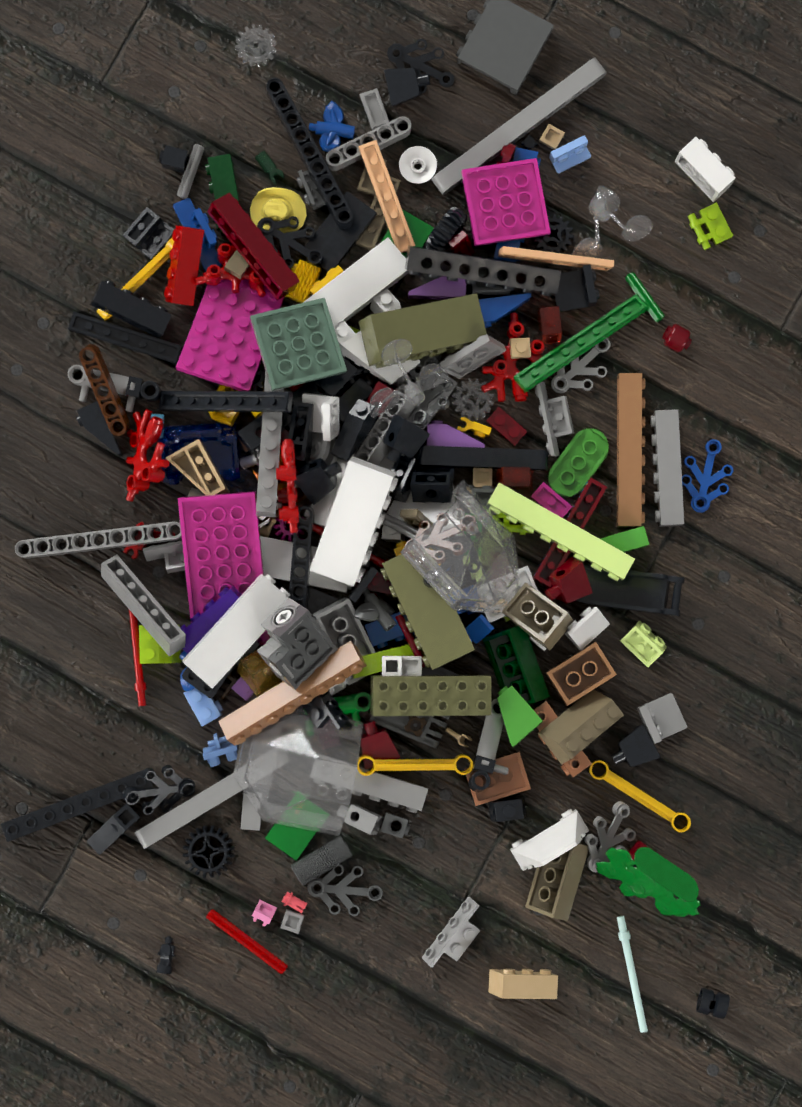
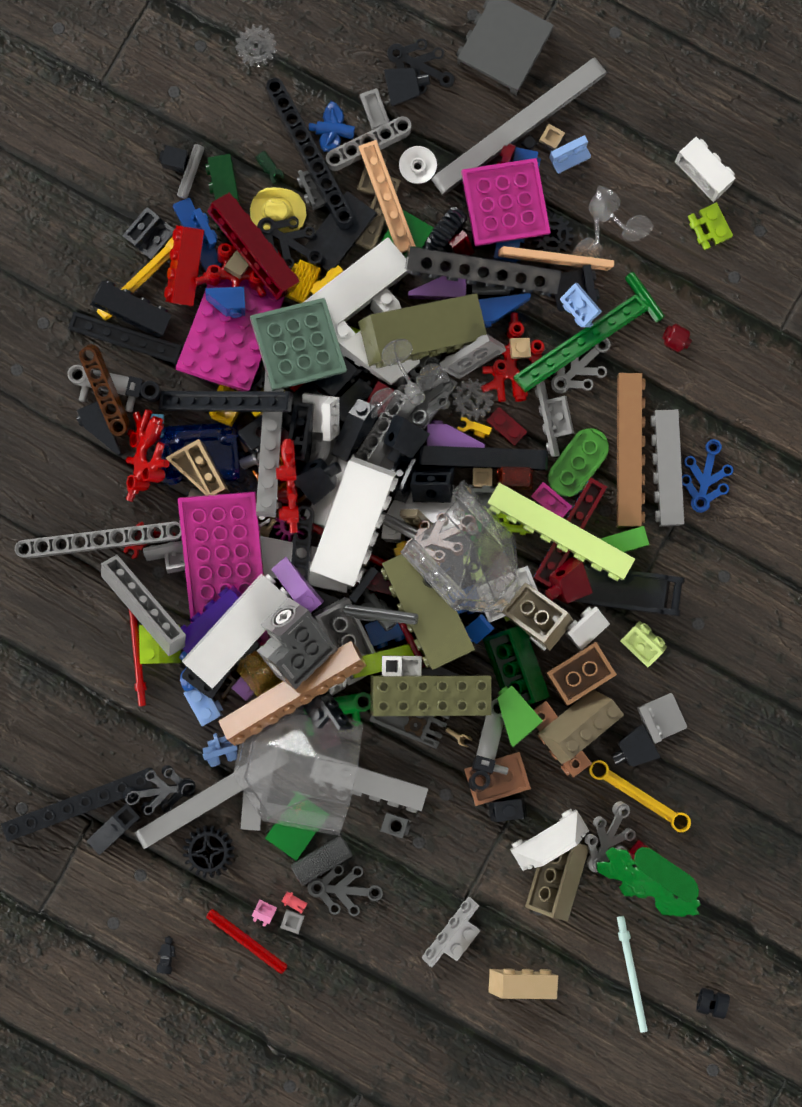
light grey torso [337,803,384,835] -> none
yellow piece [356,754,473,776] -> none
dark red torso [360,720,400,770] -> none
clear red torso [537,306,562,344] -> none
none -> blue slope [205,287,245,318]
none -> medium lavender slope [271,557,324,613]
none -> dark grey axle [344,604,419,625]
none -> light blue bracket [560,283,602,327]

